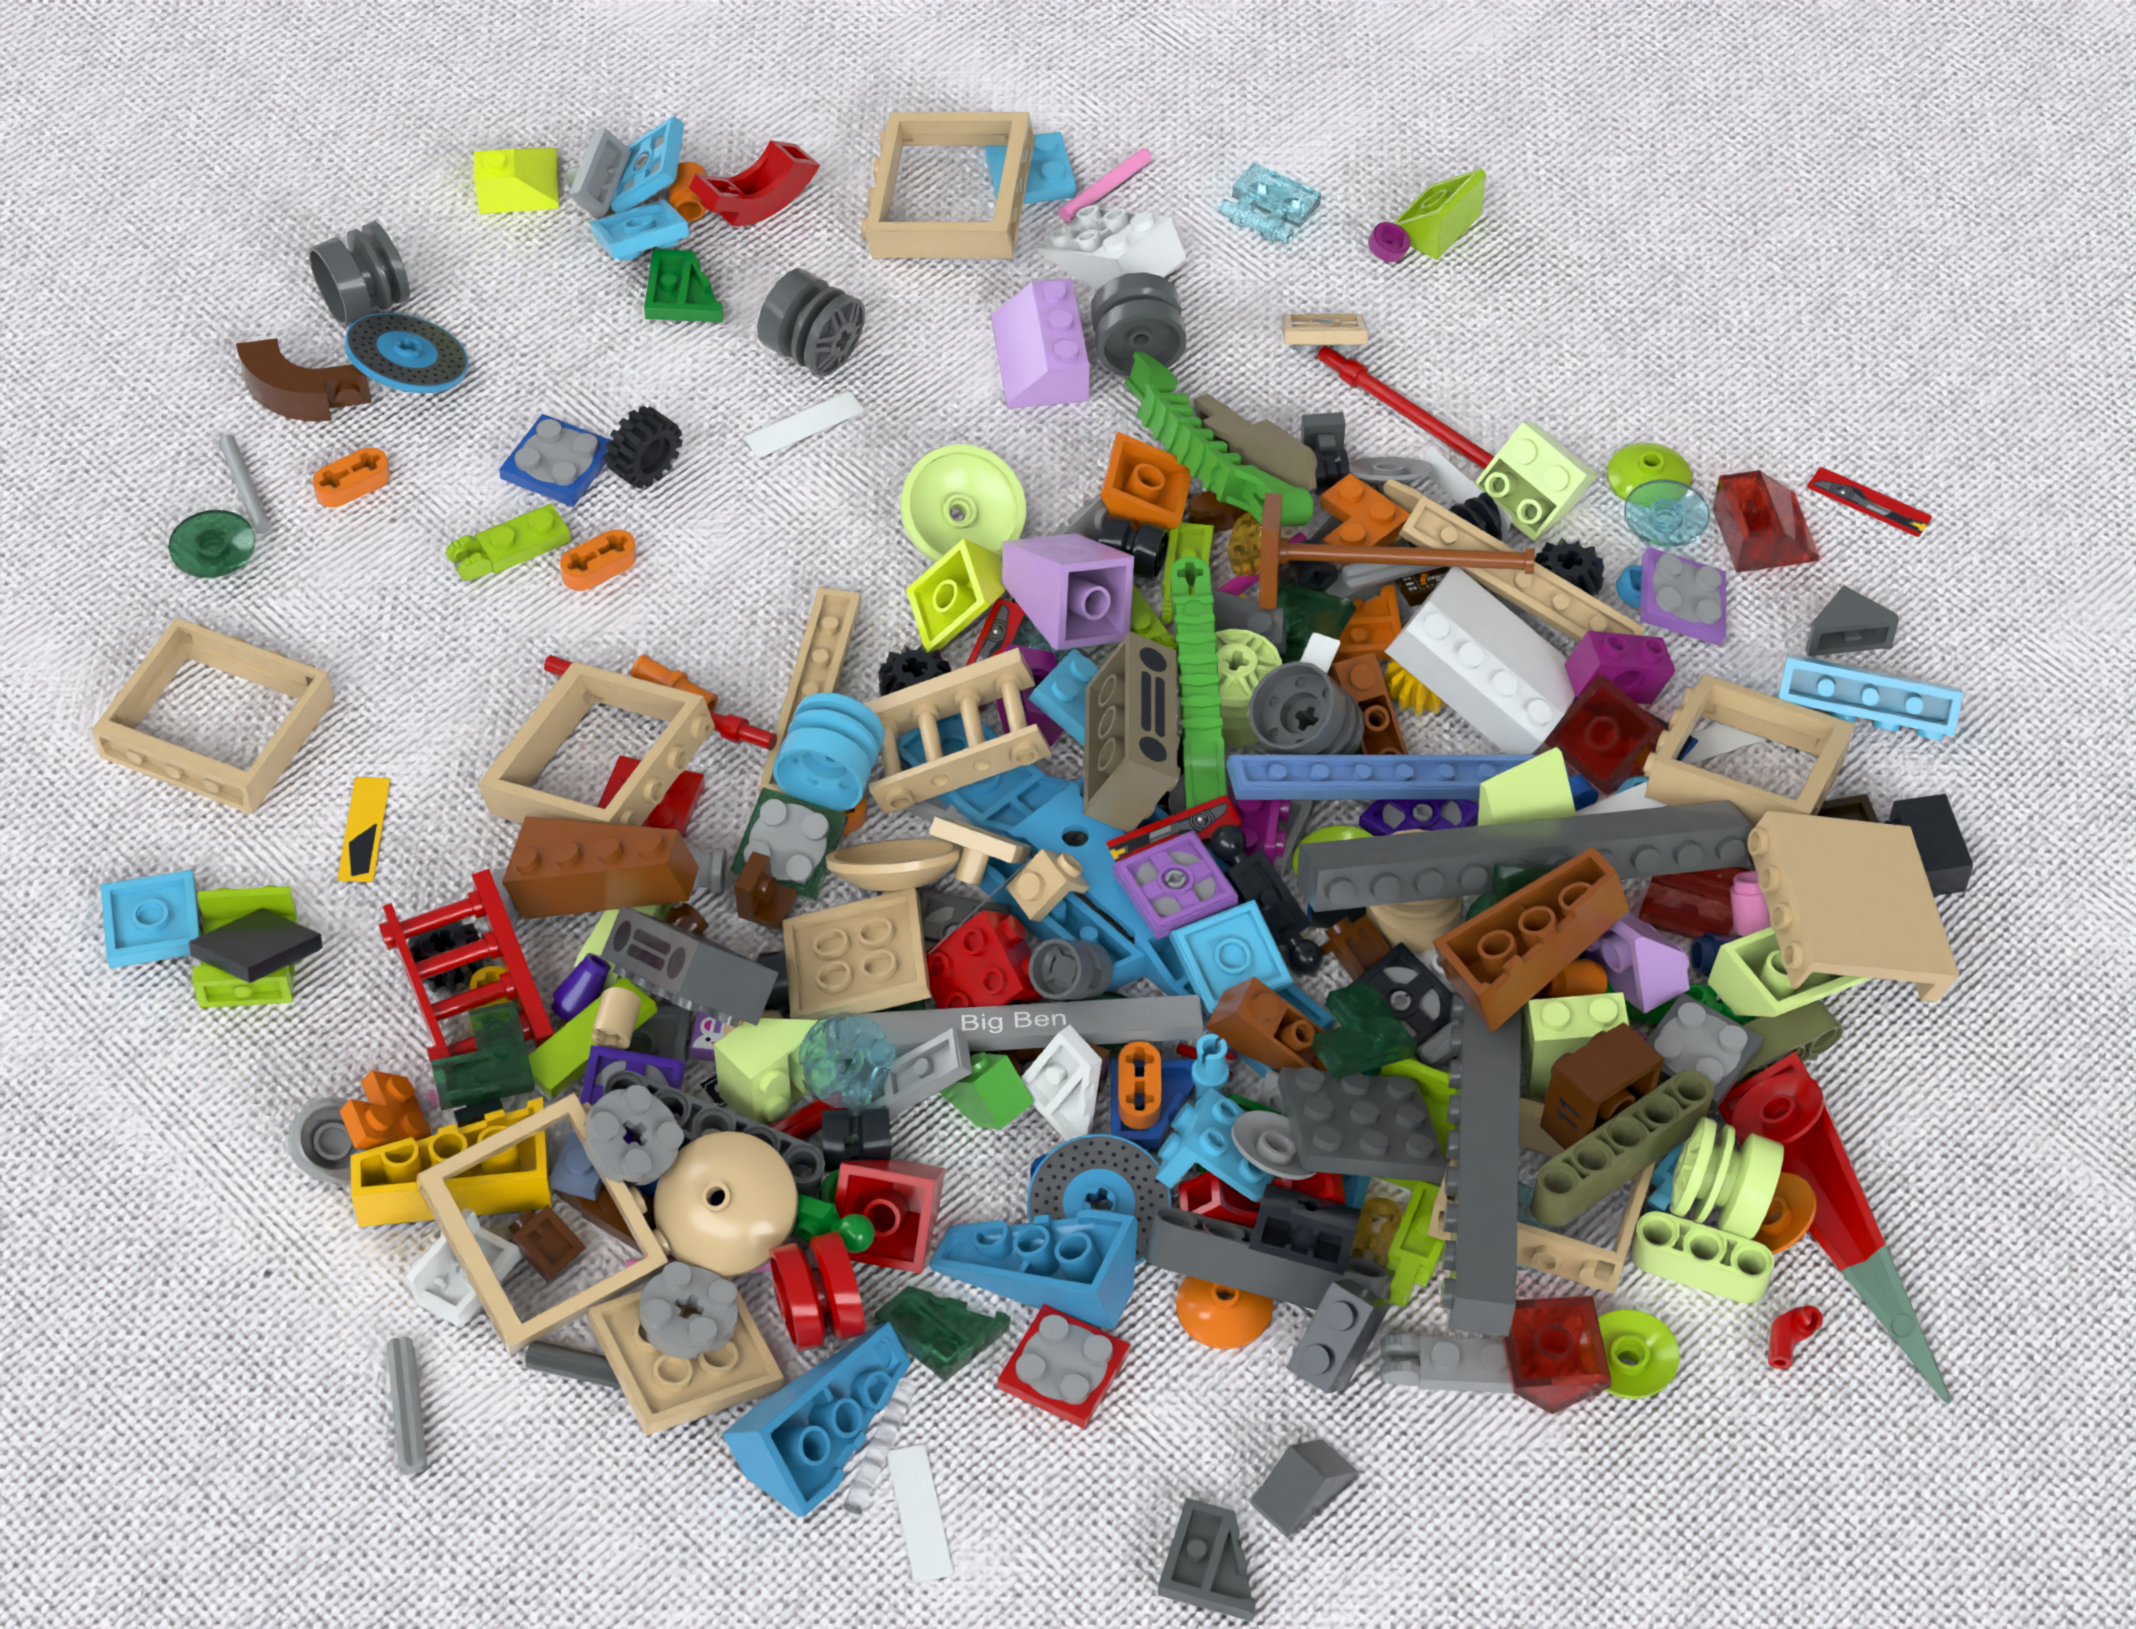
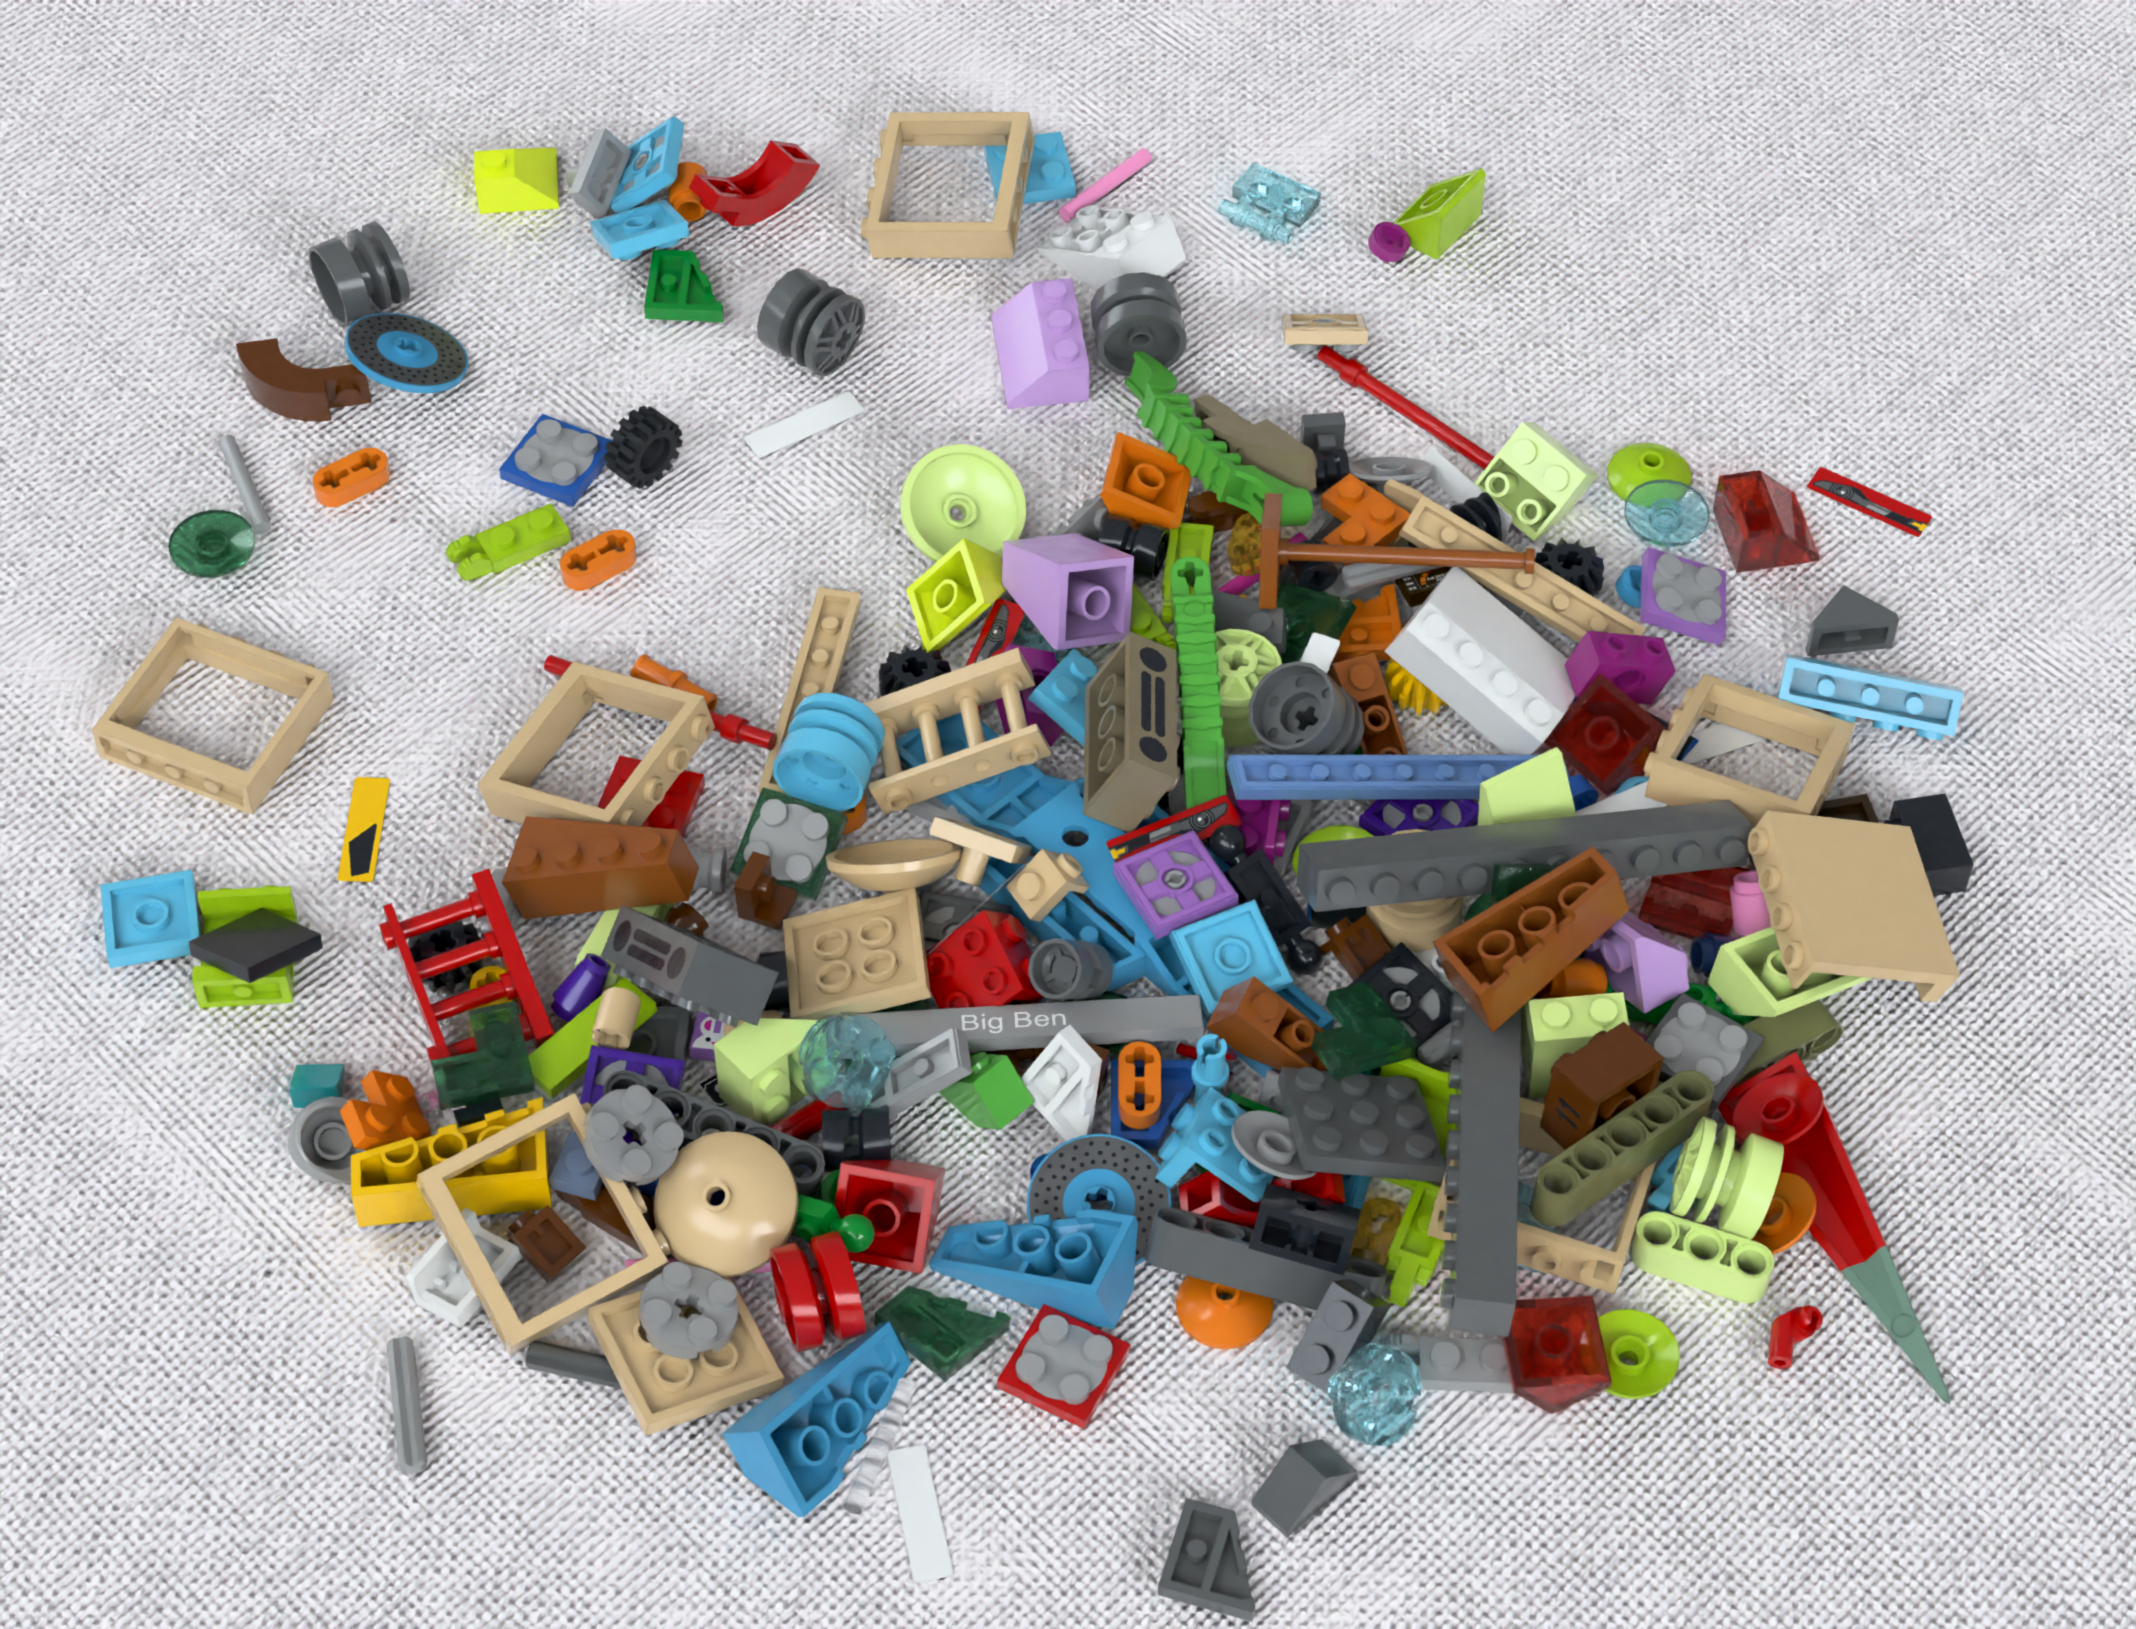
none -> teal slope [289,1064,345,1108]
none -> clear light blue plate [1327,1343,1422,1446]

